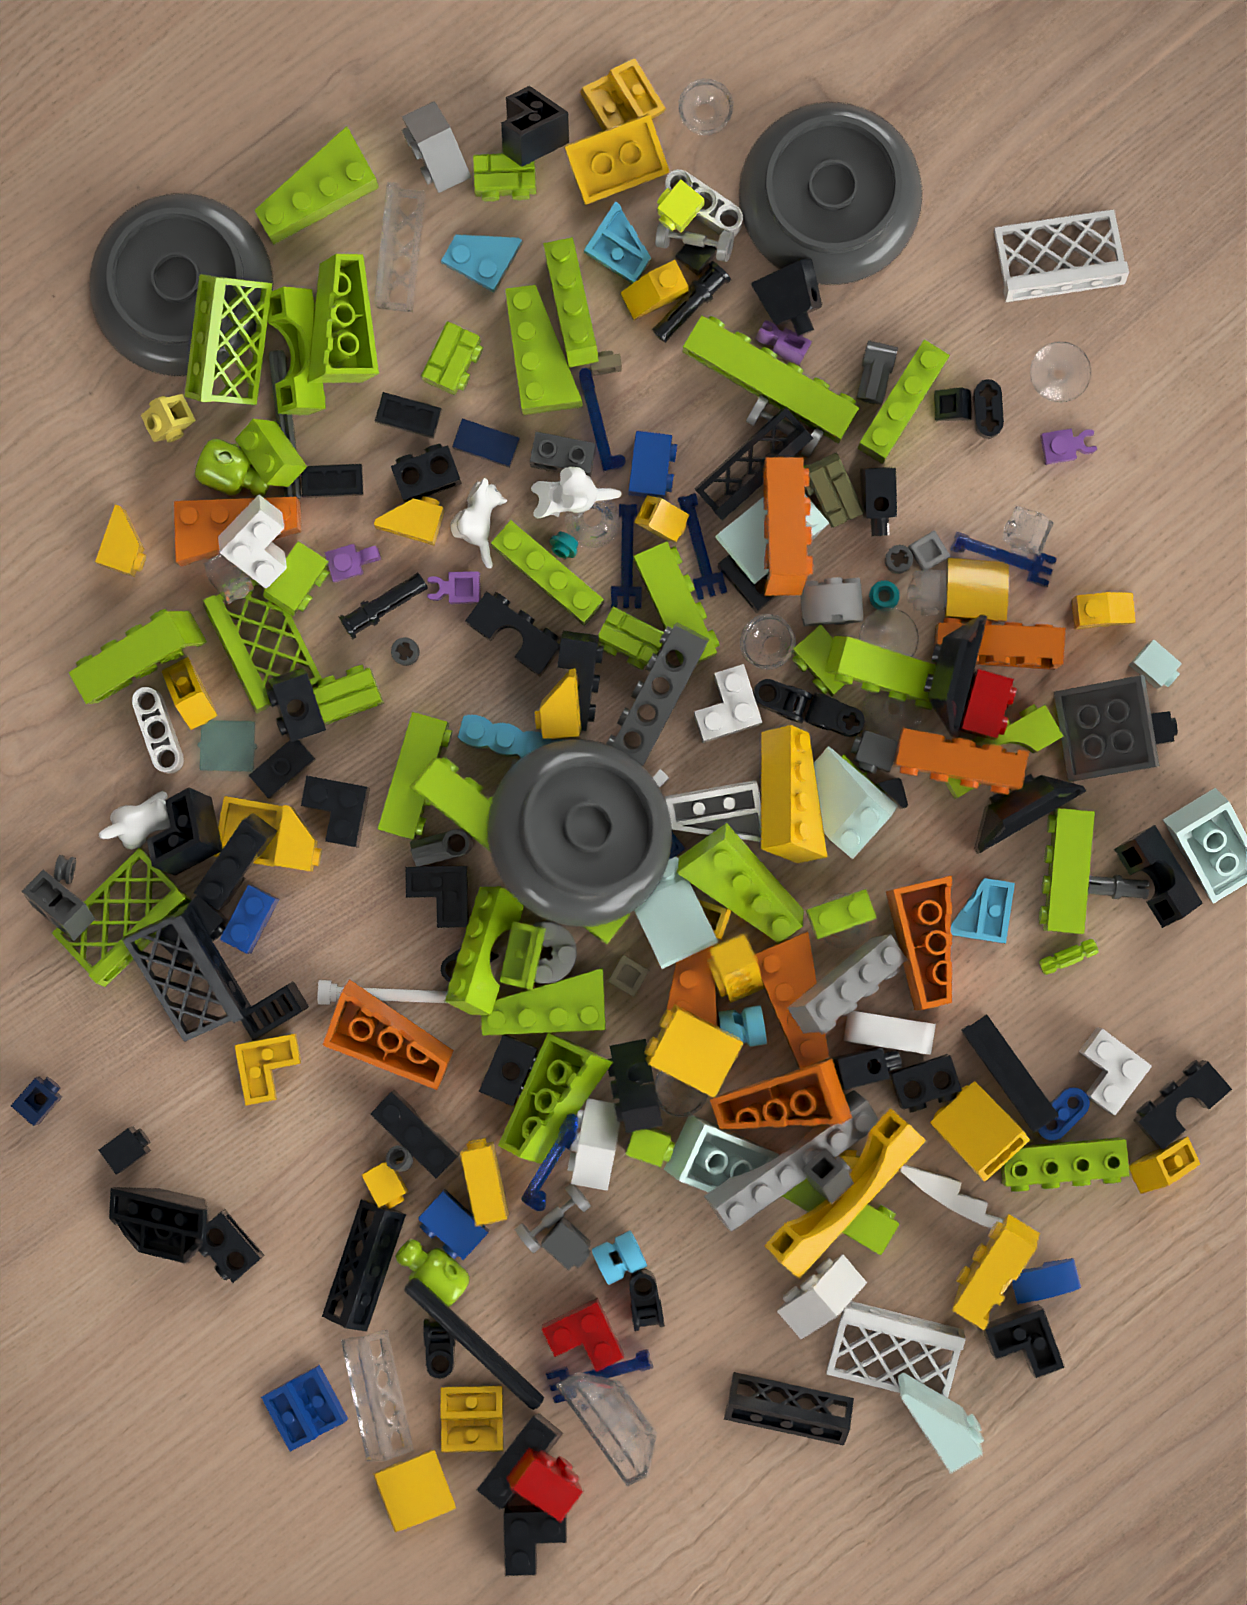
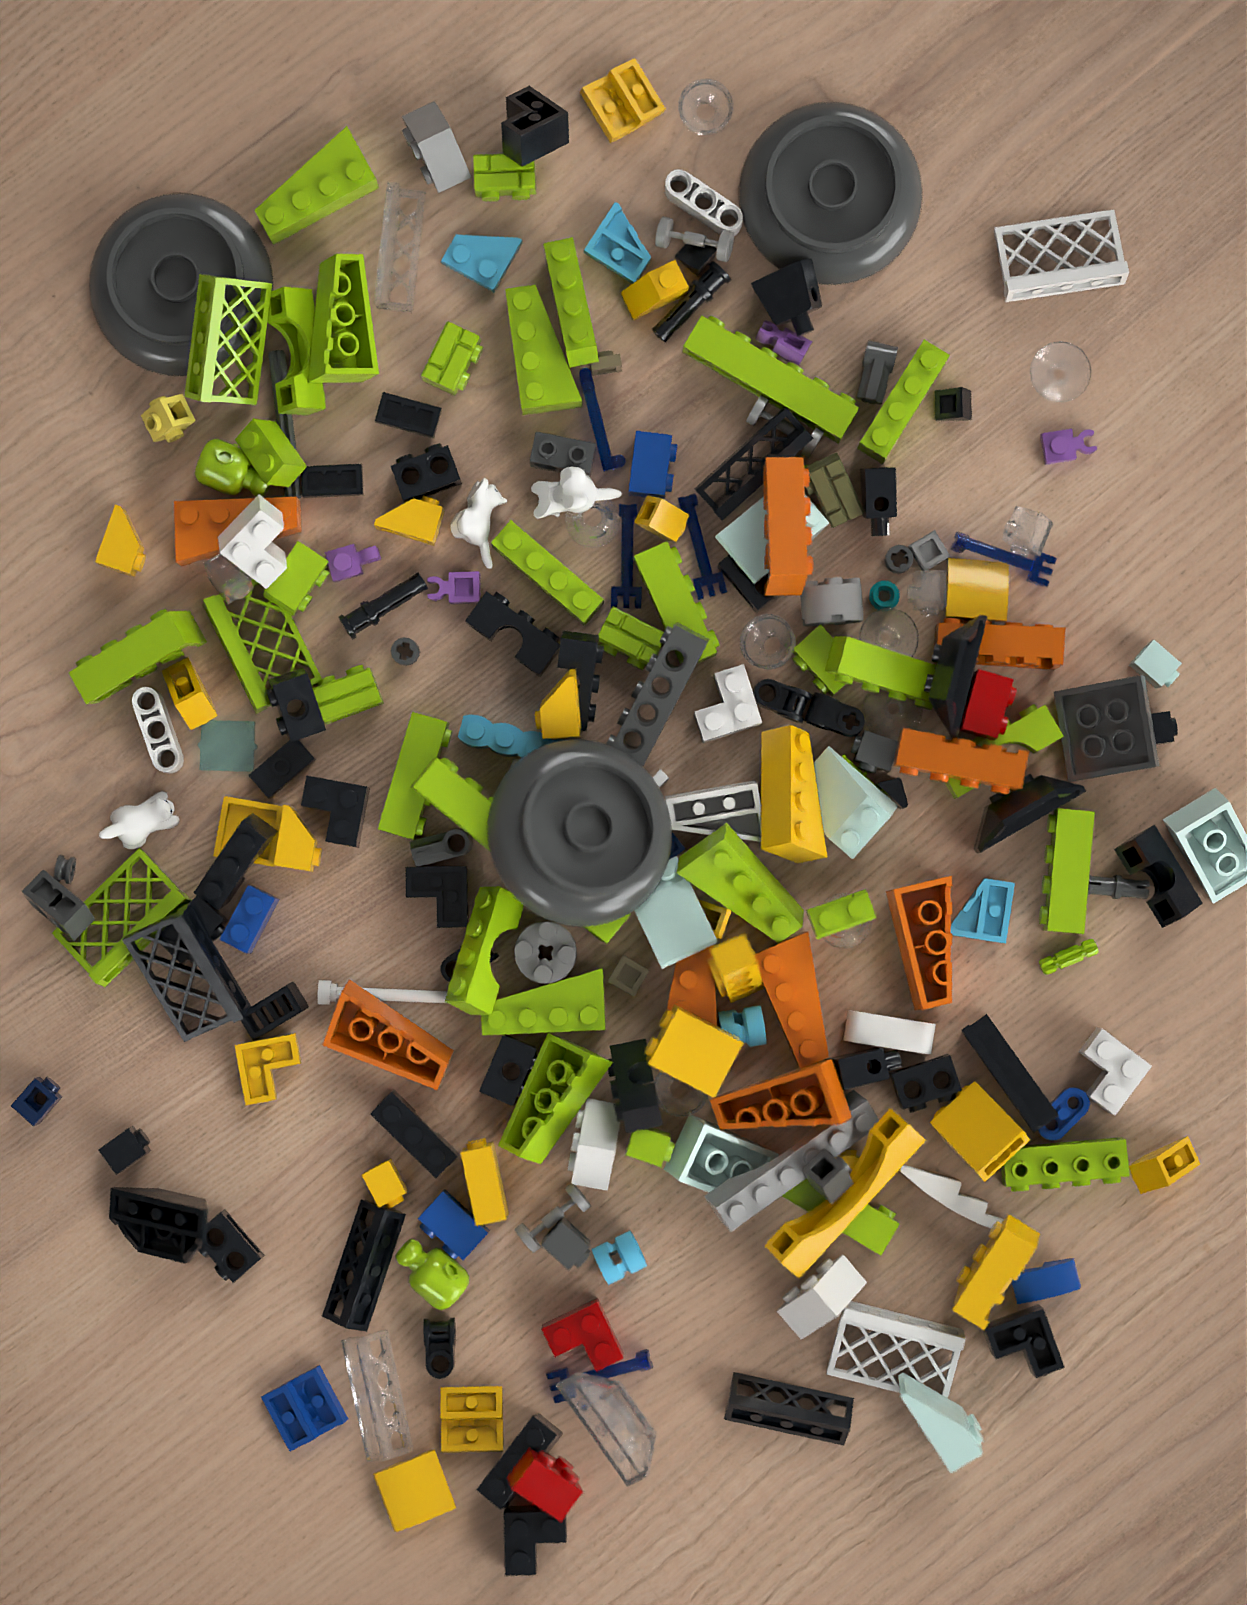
black brick [147,788,223,876] -> none
dark grey hinge [386,1145,413,1172] -> none
black axle [404,1277,544,1410] -> none
dark blue tile [452,418,520,468] -> none
lime hinge [499,921,546,990] -> none
clear blue hinge [521,1114,578,1211] -> none
teal plate [549,531,579,559] -> none
yellow plate [564,113,670,205] -> none
black piece [629,1269,665,1331] -> none
neon yellow brick [657,179,705,233] -> none
light grey brick [787,934,907,1034] -> none
black beam [973,379,1004,439] -> none
yellow slope [1071,592,1136,630] -> none
black arch [1134,1060,1232,1150] -> none

